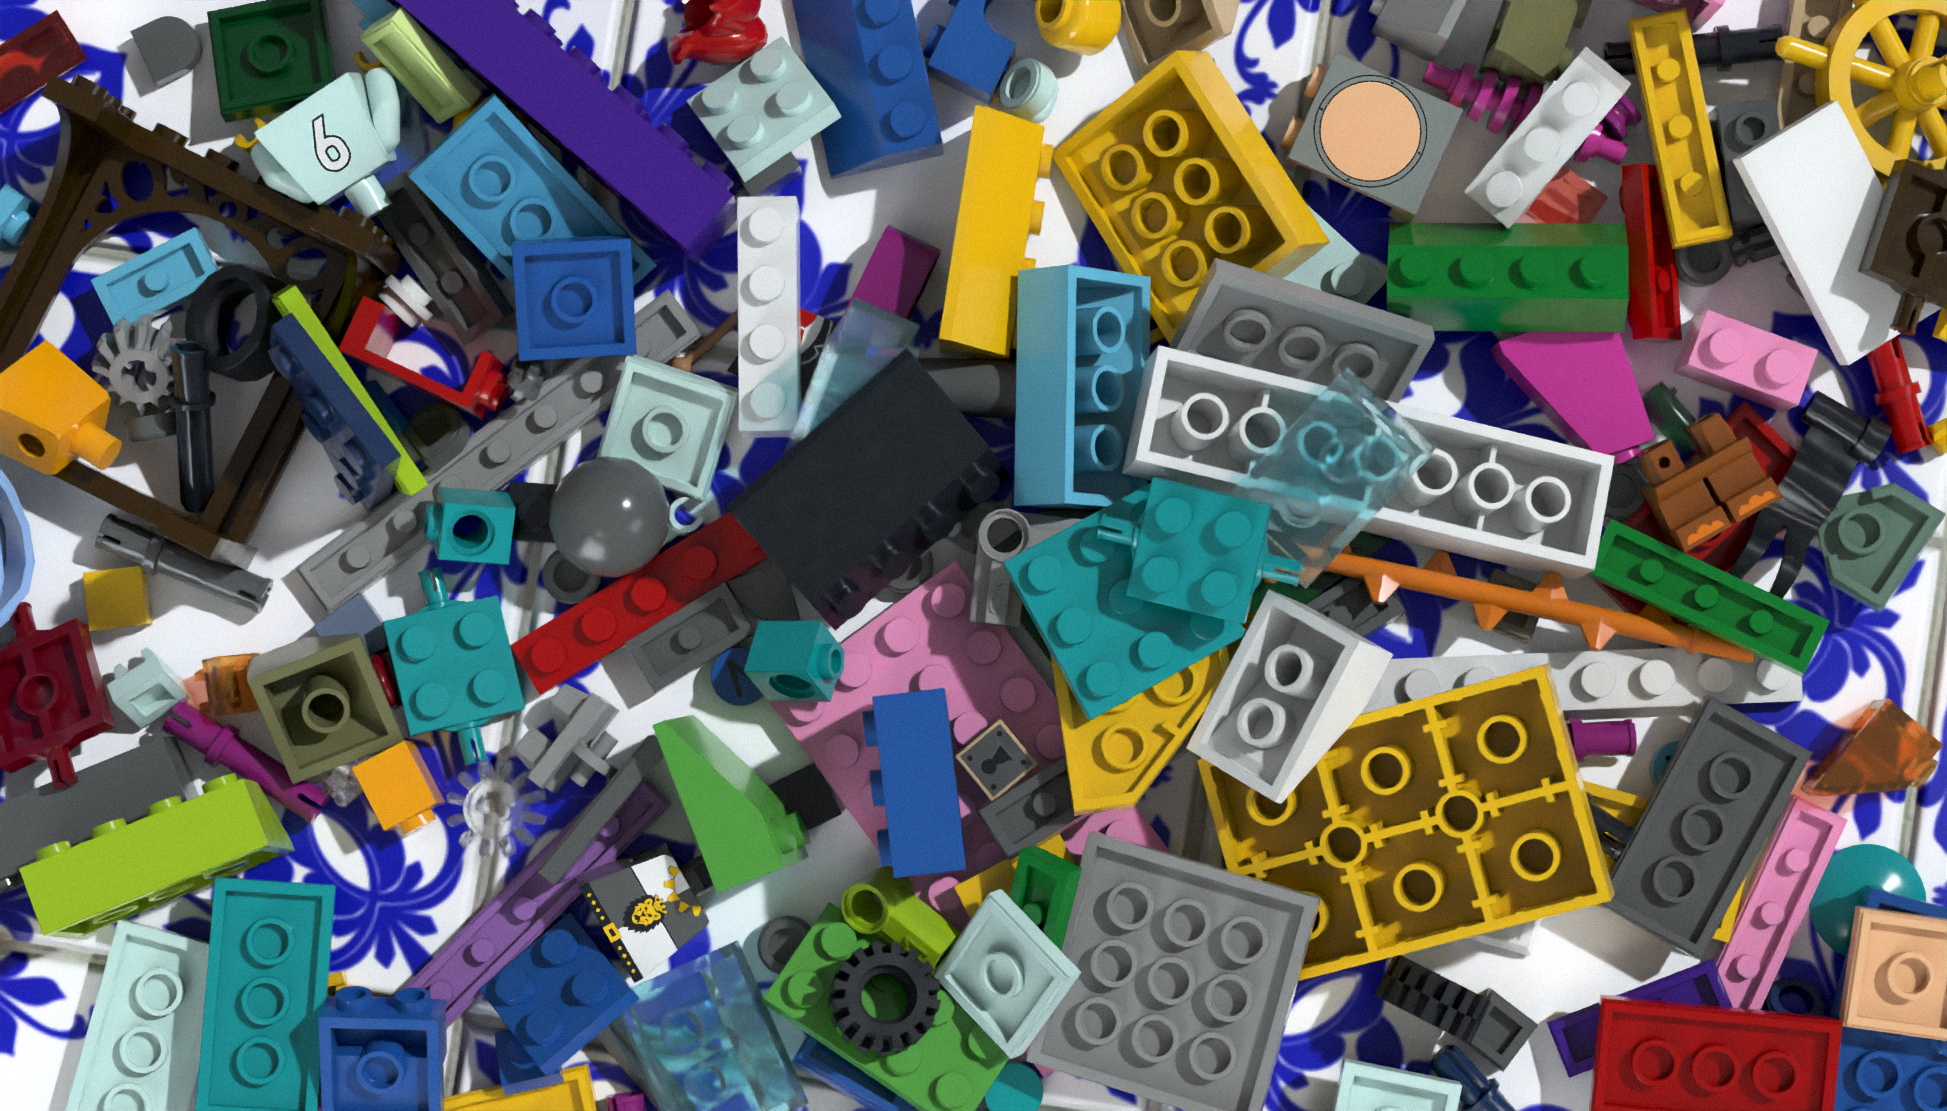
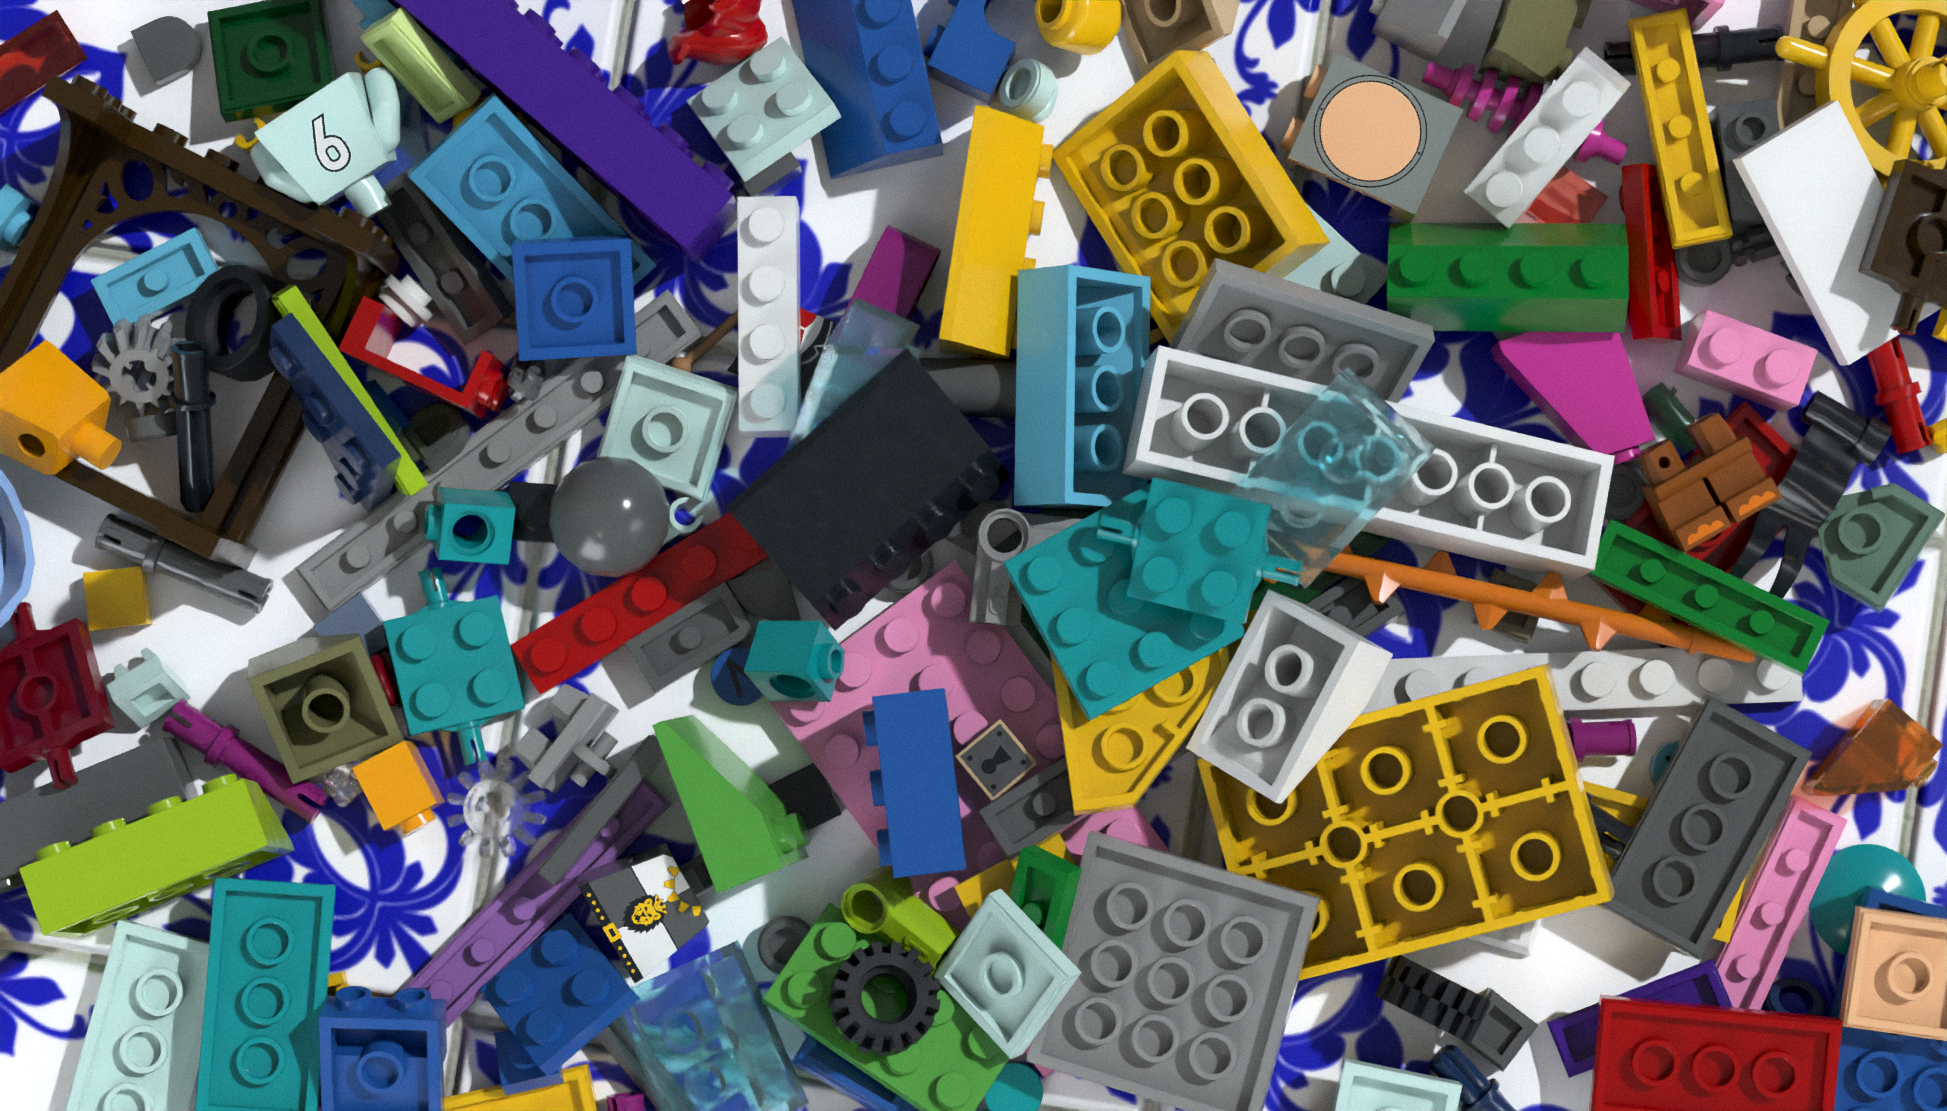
clear orange tile [194,653,261,718] -> none
dark grey tile [542,549,603,605] -> none
magenta bush [1602,95,1642,141] -> none

